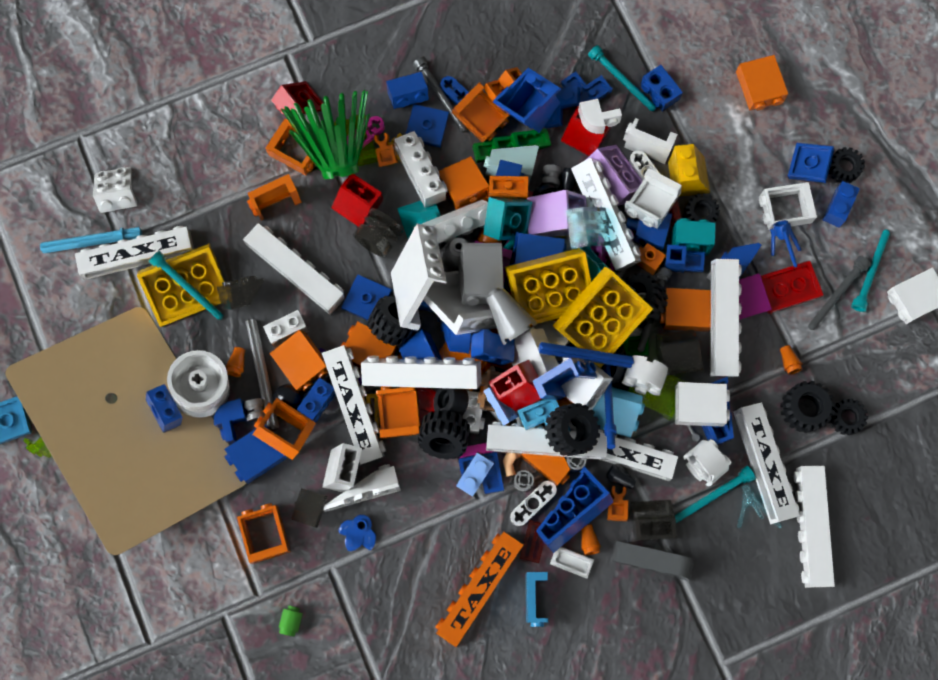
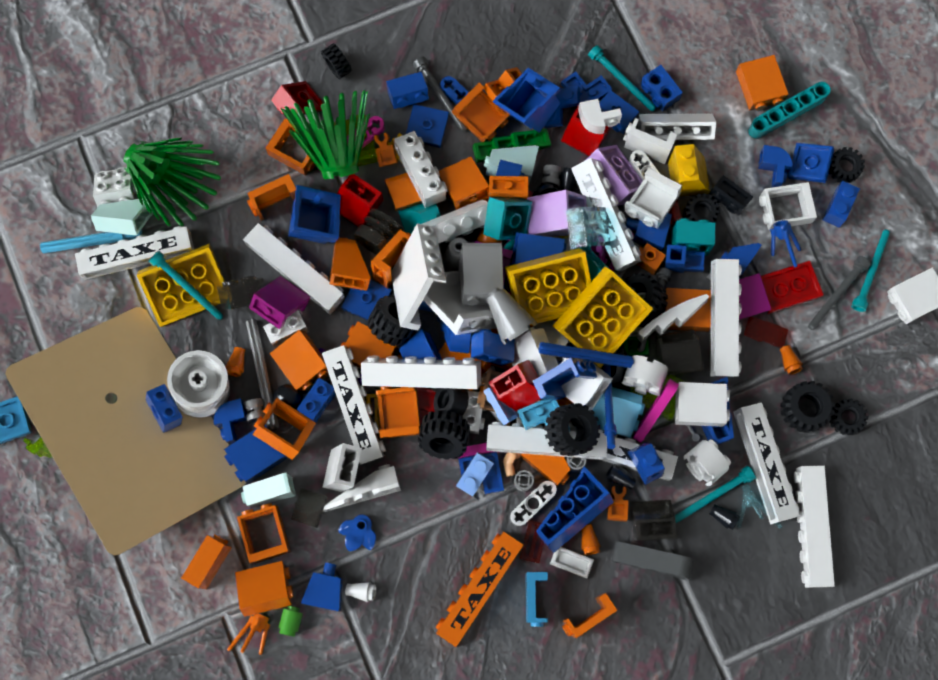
none -> light aqua slope [91,199,153,235]
none -> green plant [123,138,221,227]
none -> orange brick [181,534,232,589]
none -> orange plant [227,613,271,655]
none -> orange brick [235,561,294,617]
none -> light aqua slope [241,472,296,507]
none -> magenta panel [249,276,310,329]
none -> blue piece [288,185,341,244]
none -> blue torso [301,562,343,612]
none -> black tyre [321,43,352,79]
none -> orange slope [329,237,370,291]
none -> white cone [345,582,376,602]
none -> orange panel [371,229,411,289]
none -> orange slope [385,173,422,211]
none -> orange panel [562,593,617,638]
none -> blue brick [599,90,639,135]
none -> blue torso [627,443,665,485]
none -> dark pink beam [632,379,679,443]
none -> white slope [636,294,710,343]
none -> white brick [638,114,716,140]
none -> black bracket [709,175,753,216]
none -> black cone [709,504,740,530]
none -> clear red slope [744,317,788,348]
none -> teal beam [748,82,831,139]
none -> blue brick [758,145,792,188]

